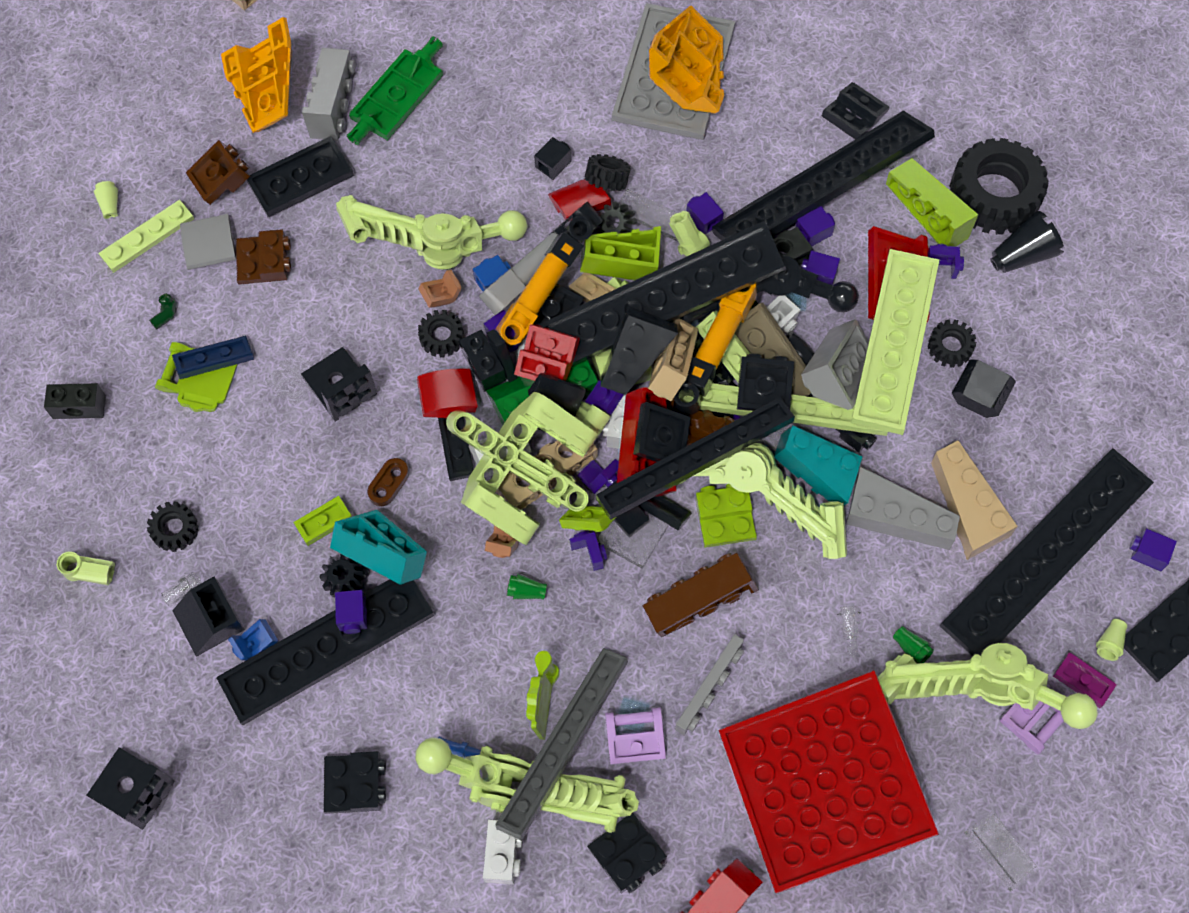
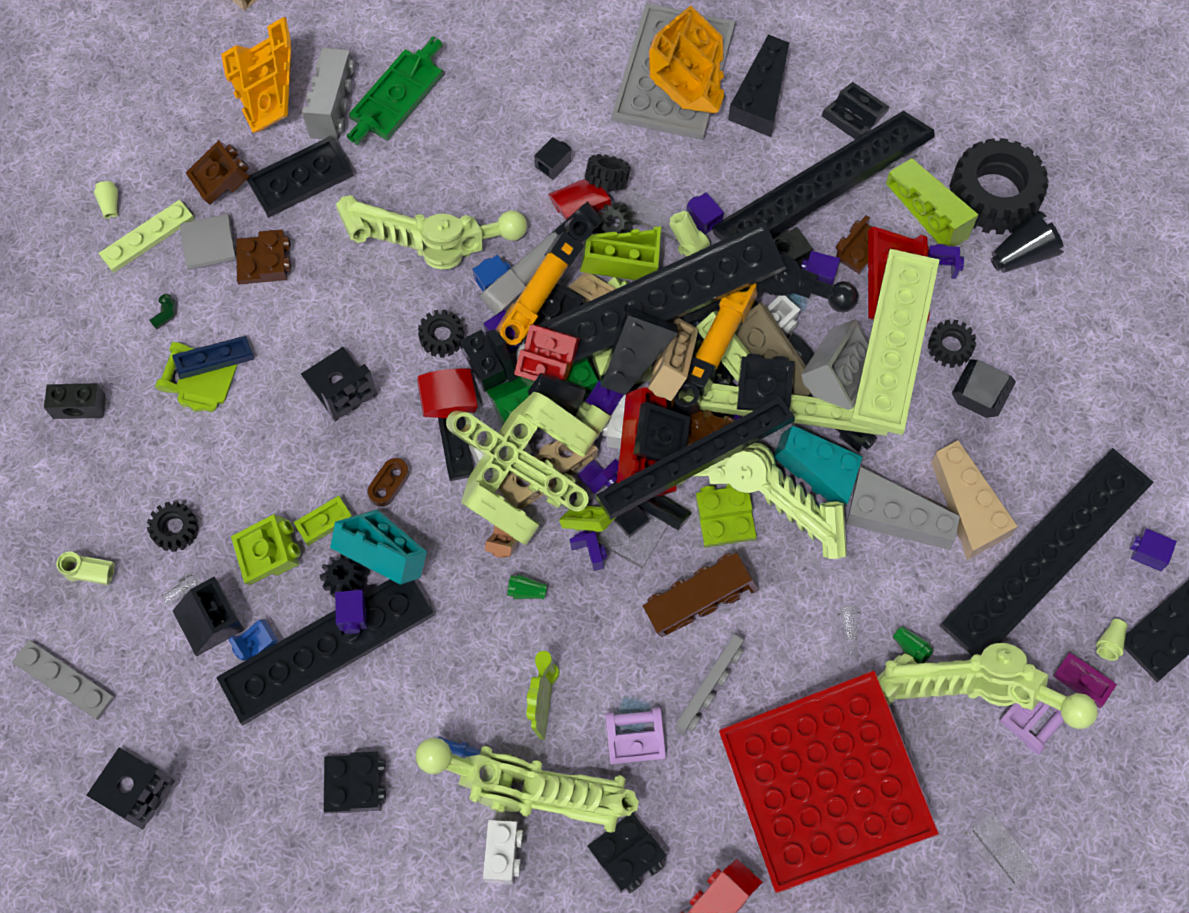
nougat bracket [418,270,461,308] -> none
dark grey tile [495,648,628,841] -> none
dark purple brick [795,206,835,246] -> none
none -> light grey plate [12,640,115,721]
none -> lime plate [231,514,301,585]
none -> black wedge [728,34,790,137]
none -> reddish brown bracket [835,215,872,275]

